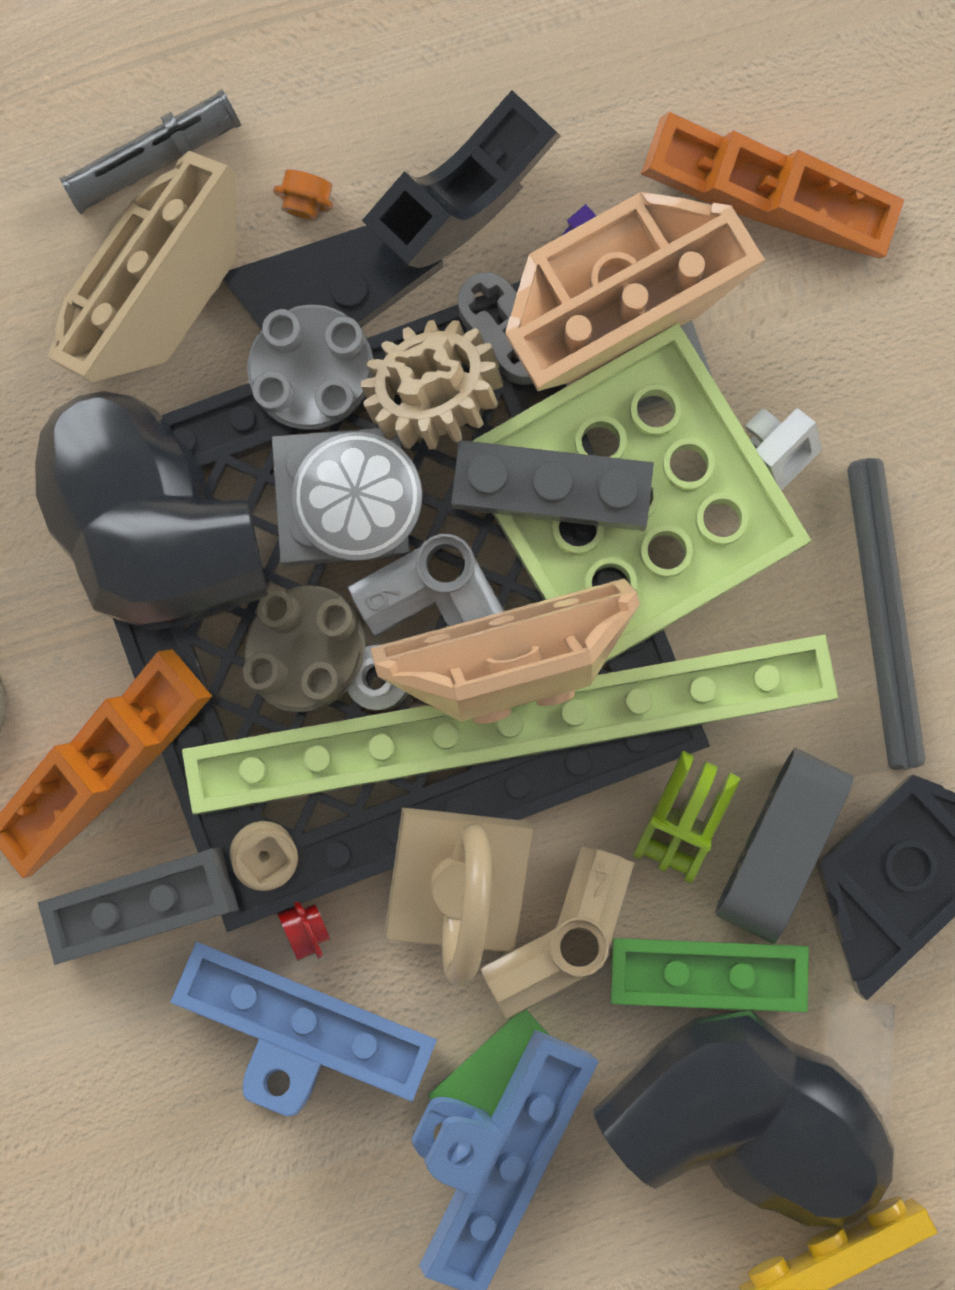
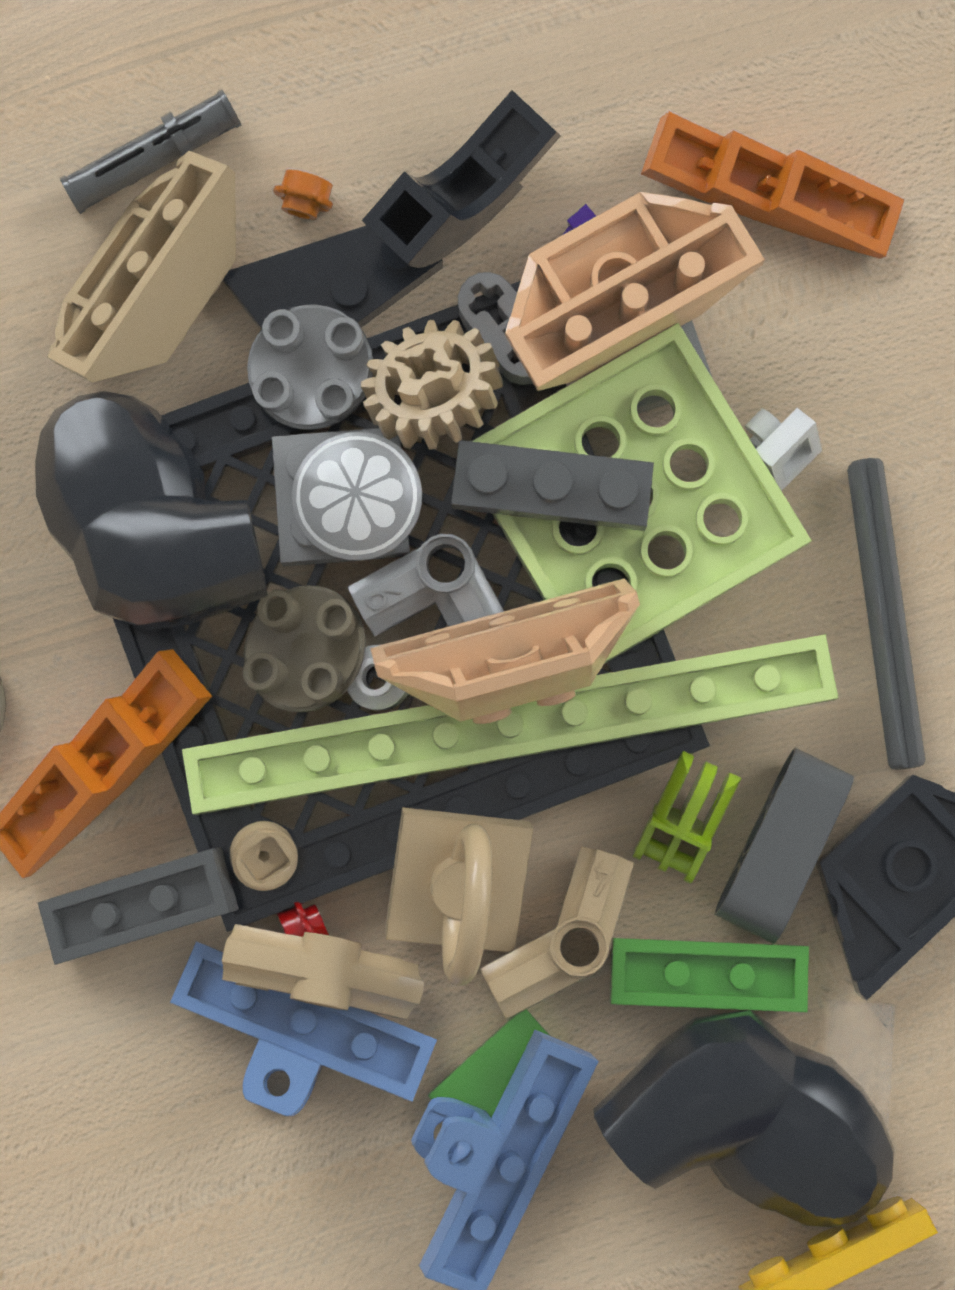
none -> tan piece [222,924,424,1019]

